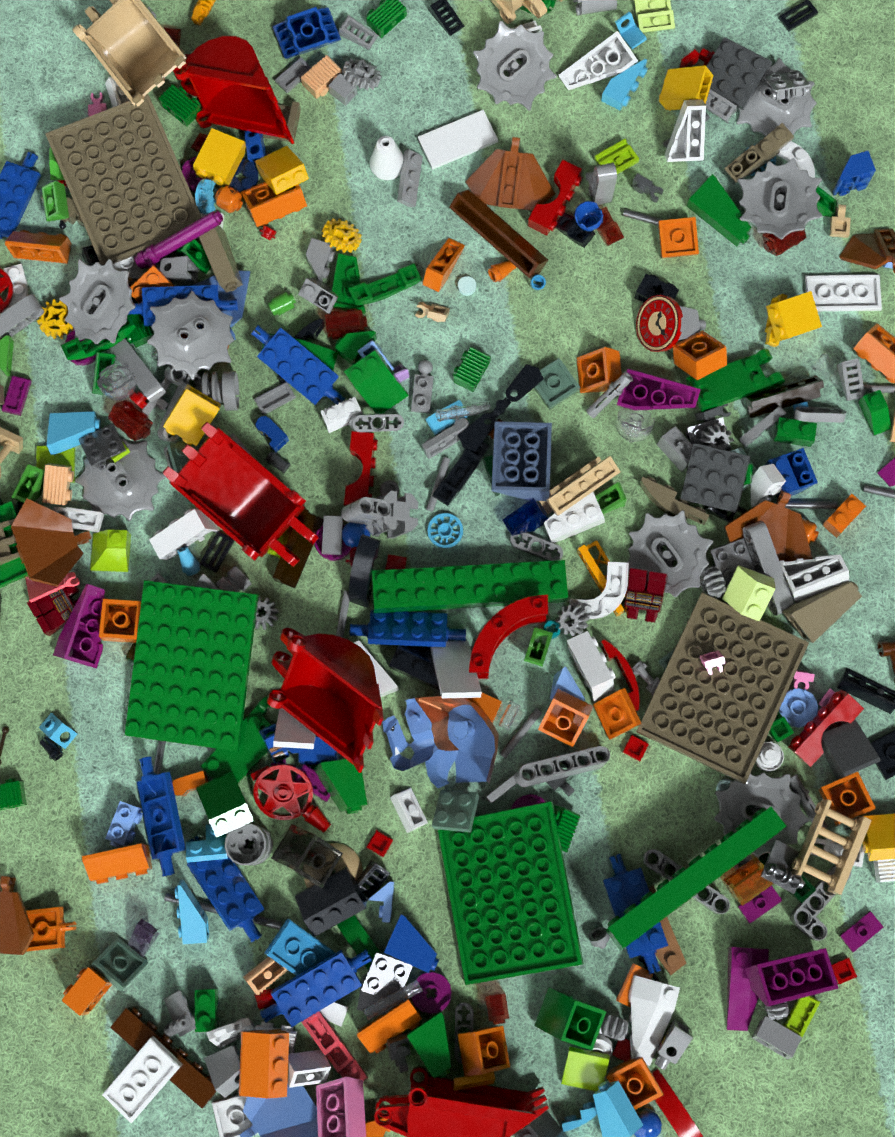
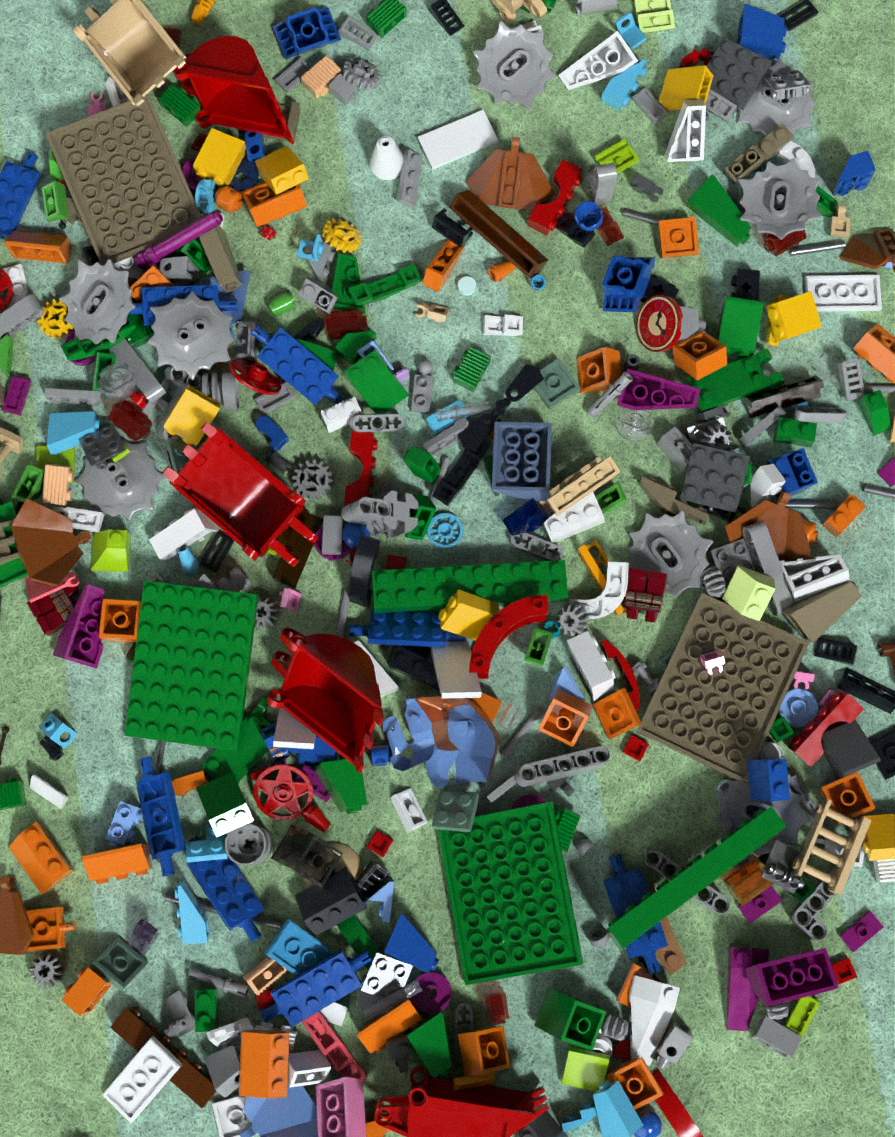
none -> orange slope [8,822,75,895]
none -> light grey gear [29,953,64,989]
none -> white slope [30,775,69,809]
none -> light grey plate [44,388,105,406]
none -> light grey pin [188,967,249,998]
none -> red wheel [229,359,282,395]
none -> light grey hinge [236,321,258,362]
none -> bright pink tile [277,588,302,612]
none -> light grey gear [292,459,334,501]
none -> medium azure bracket [297,234,325,261]
none -> blue leg [371,745,391,767]
none -> green brick [404,445,441,484]
none -> green slope [405,494,436,540]
none -> black hinge [432,208,473,248]
none -> yellow brick [438,589,500,641]
none -> white slope [483,314,523,336]
none -> light grey hinge [577,839,594,856]
none -> blue slope [602,255,655,312]
none -> dark grey pin [624,354,639,371]
none -> light grey tile [632,87,668,125]
none -> green slope [717,296,764,358]
none -> black brick [730,269,760,301]
none -> blue slope [737,4,787,59]
none -> blue slope [747,757,790,802]
none -> flat silver bar [789,241,846,256]
none -> black slope [814,638,858,666]

